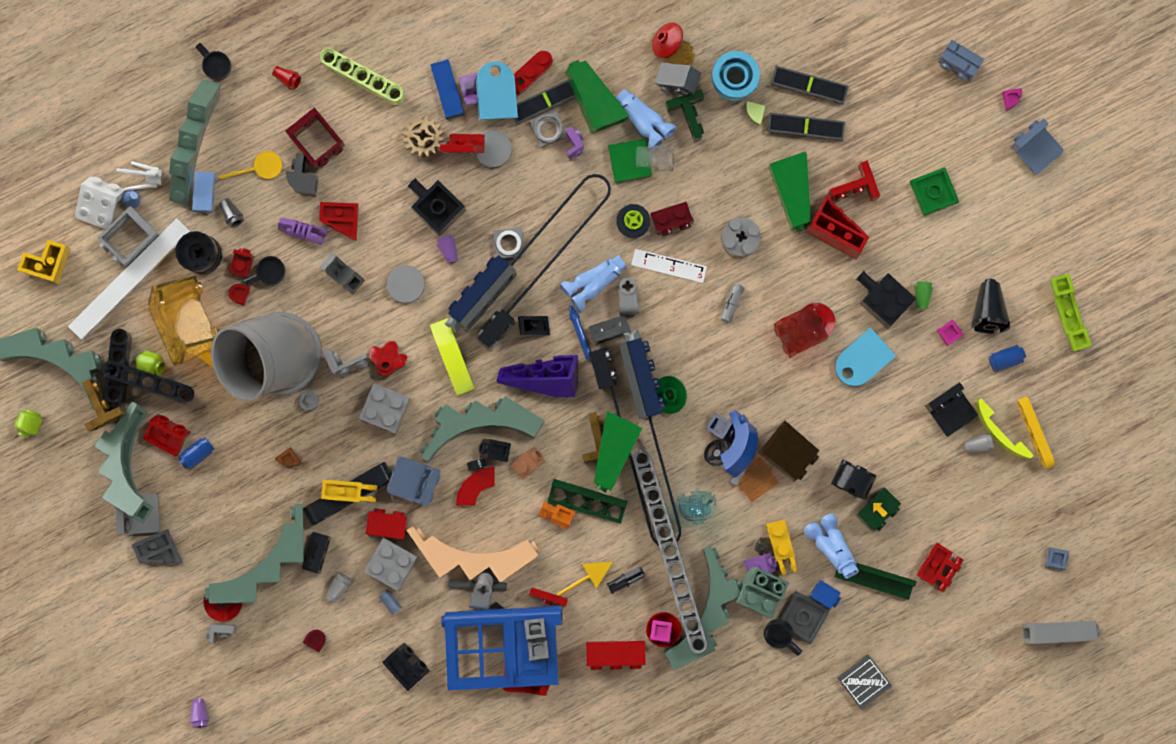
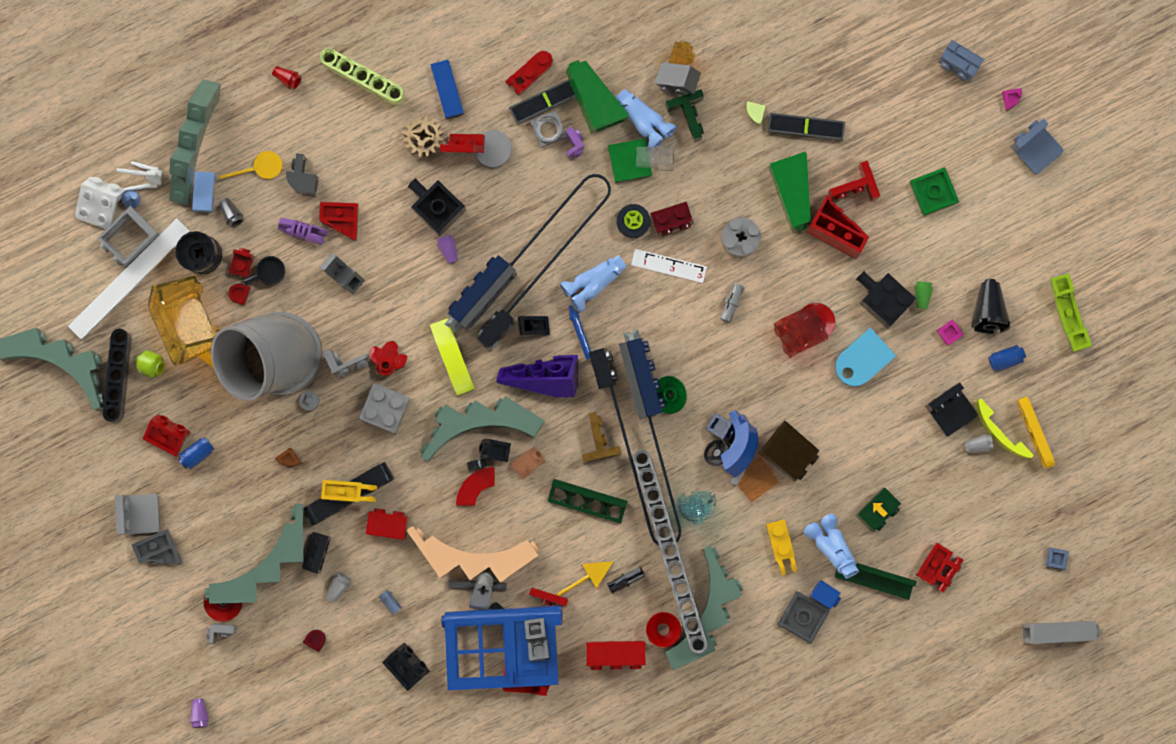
lime head [14,409,43,438] -> none
yellow brick [17,240,71,285] -> none
pearl gold bracket [82,379,127,432] -> none
sand green arch [94,402,154,524] -> none
black beam [101,361,195,404] -> none
black piece [195,43,232,81] -> none
dark red window [285,107,345,169] -> none
light grey brick [364,538,419,591] -> none
light grey tile [387,265,425,303] -> none
sand blue bracket [387,456,441,507] -> none
medium lavender bracket [458,73,478,105] -> none
medium azure tile [476,61,518,120] -> none
piece [493,227,525,258] -> none
orange plate [538,502,575,530] -> none
dark grey bracket [589,315,631,345] -> none
green slope [594,411,642,493] -> none
light grey piece [619,278,639,315] -> none
dark pink tile [650,620,673,643] -> none
red dish [652,22,683,58] -> none
medium azure piece [712,51,760,101] -> none
sand green brick [736,567,789,618] -> none
medium lavender bracket [744,552,777,573] -> none
clear smoke plate [755,537,771,556] -> none
black piece [764,619,802,656] -> none
black tile [771,66,849,105] -> none
black brick [831,459,877,500] -> none
dark grey tile [837,654,892,709] -> none

